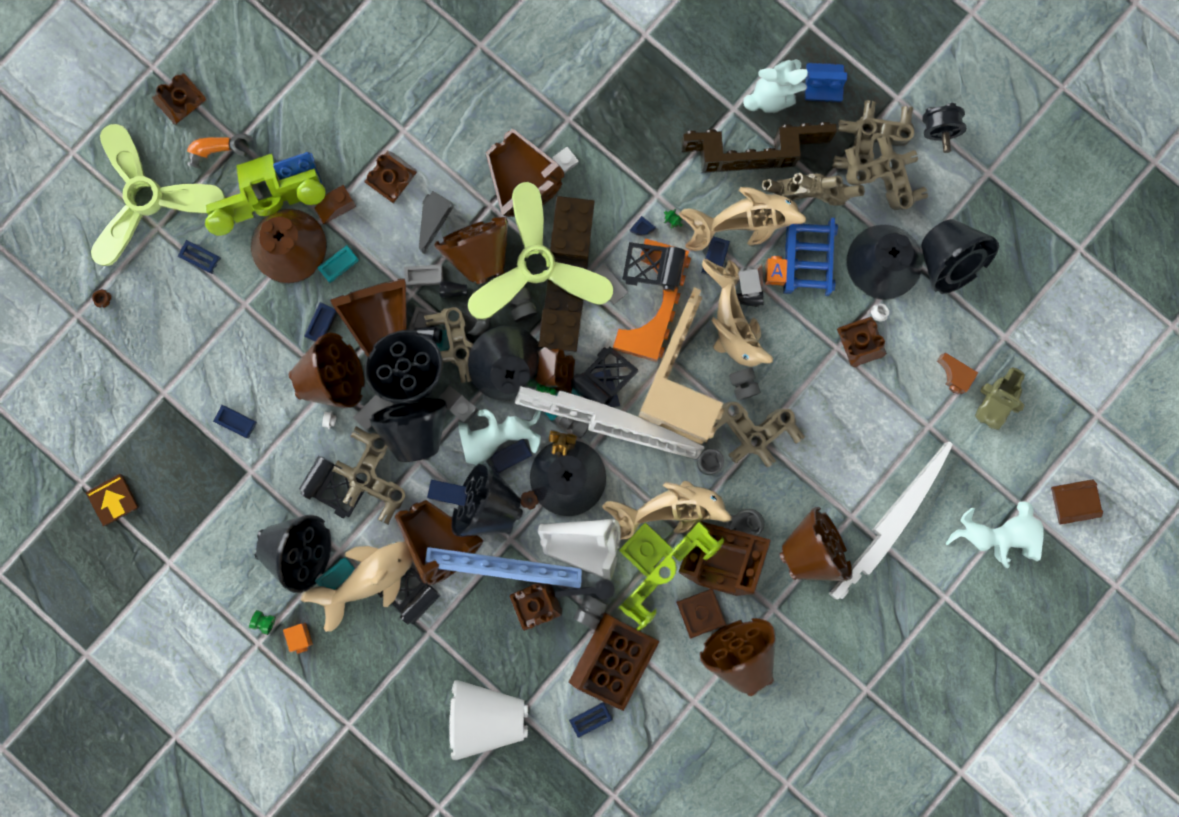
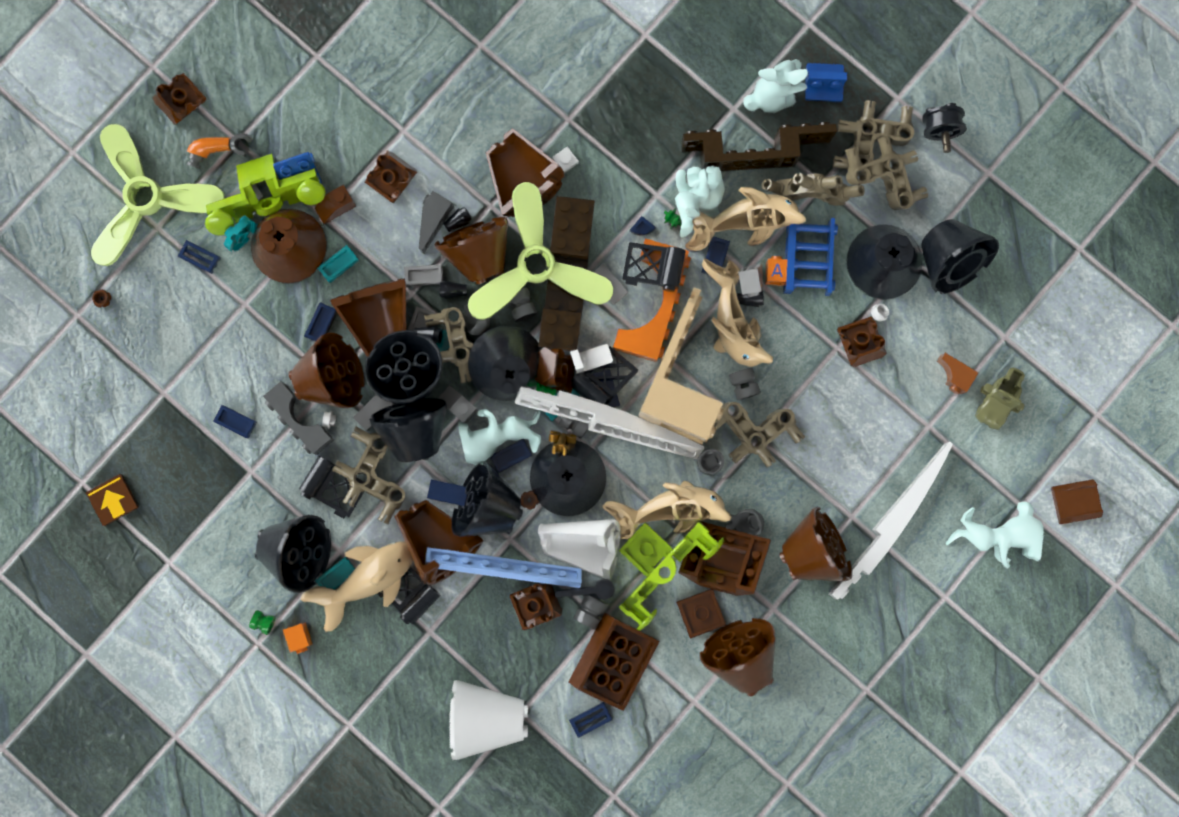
none -> teal plate [224,215,257,252]
none -> dark grey arch [263,381,334,455]
none -> black cone [443,207,472,232]
none -> white bracket [570,344,613,374]
none -> light aqua animal [675,165,725,238]

